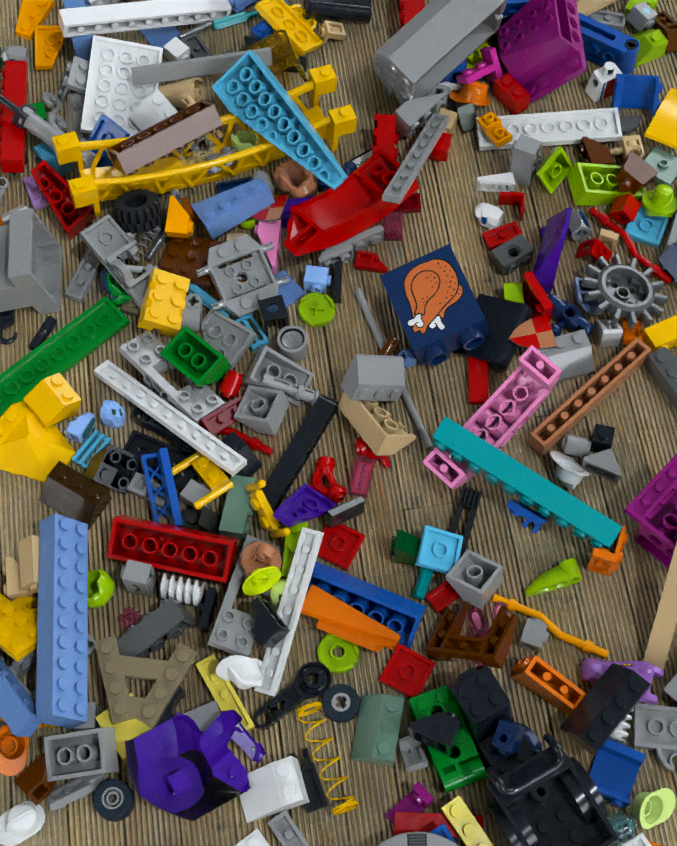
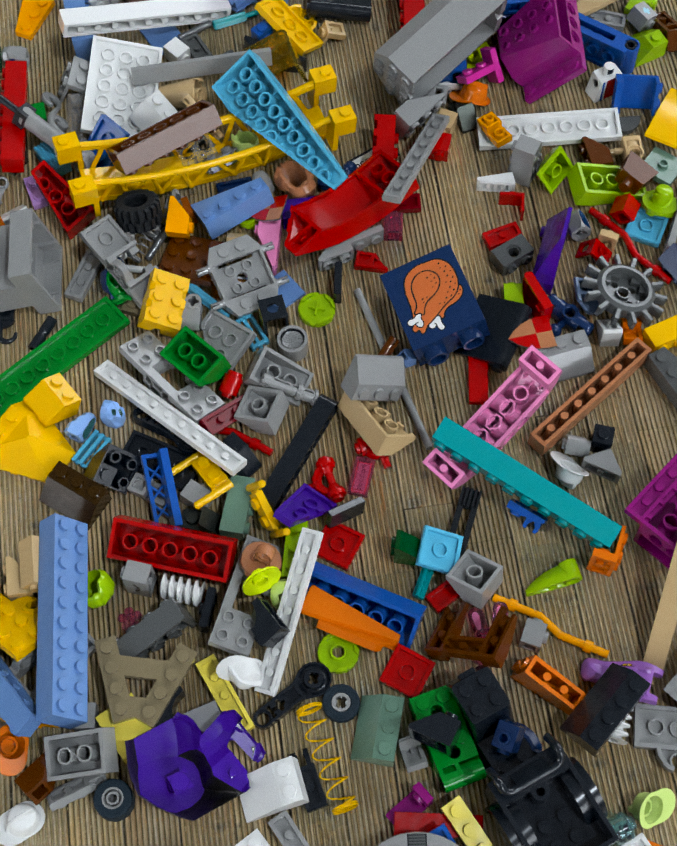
light orange wing [35,25,66,70] -> none
light blue brick [304,265,332,294] -> none
white rock [474,203,504,230] -> none
red brick [493,73,530,115] -> none
blue panel [589,739,646,809] -> none

